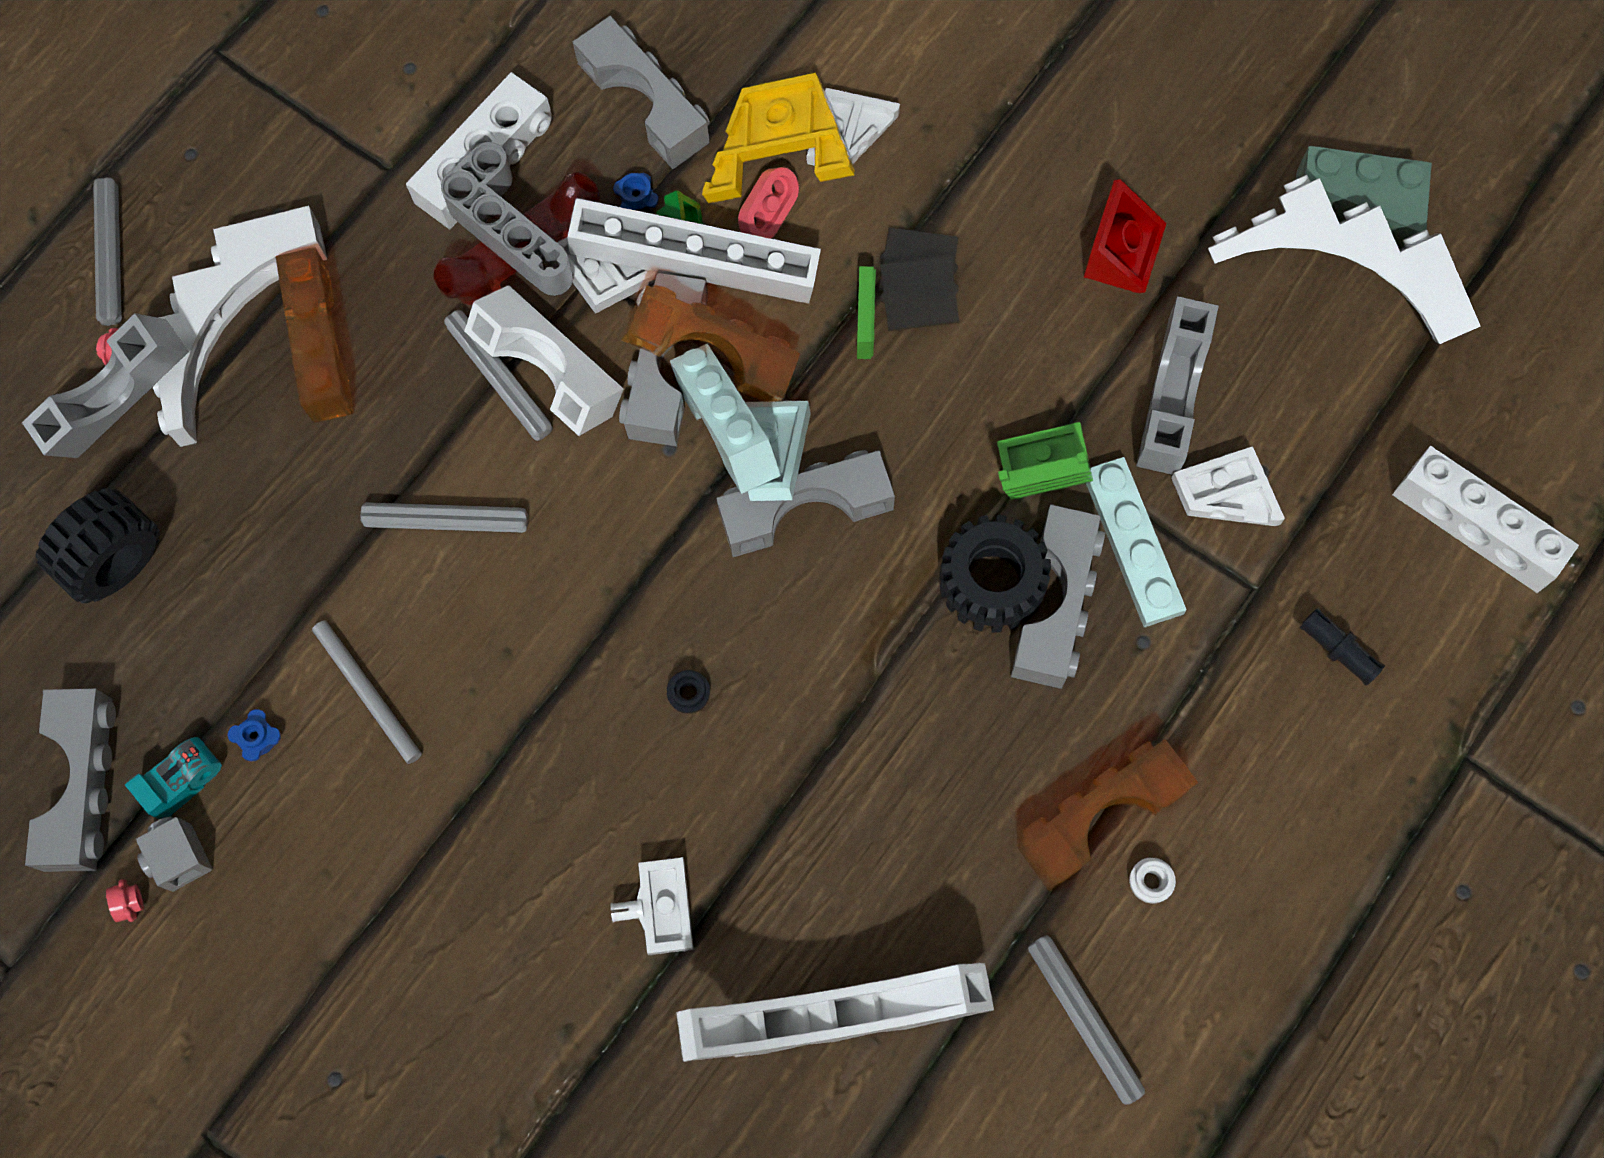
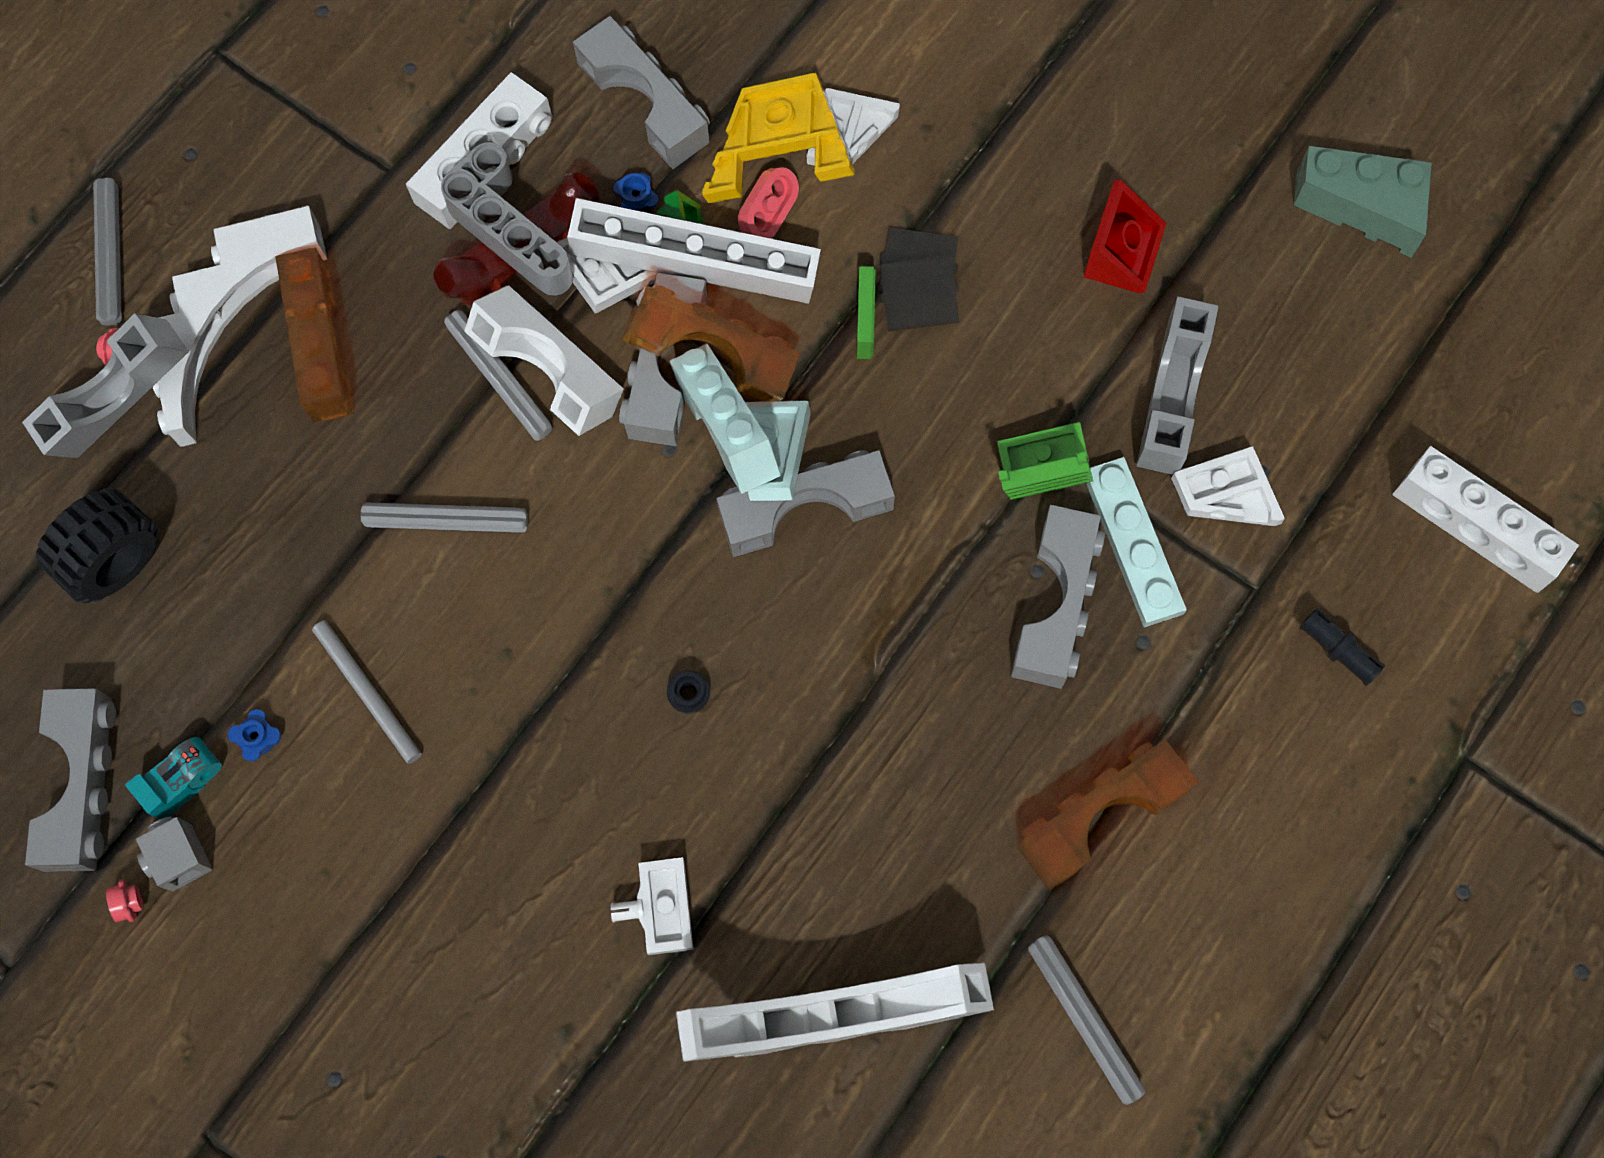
black tyre [939,515,1051,633] -> none
white plate [1129,858,1176,904] -> none
white arch [1208,175,1480,344] -> none

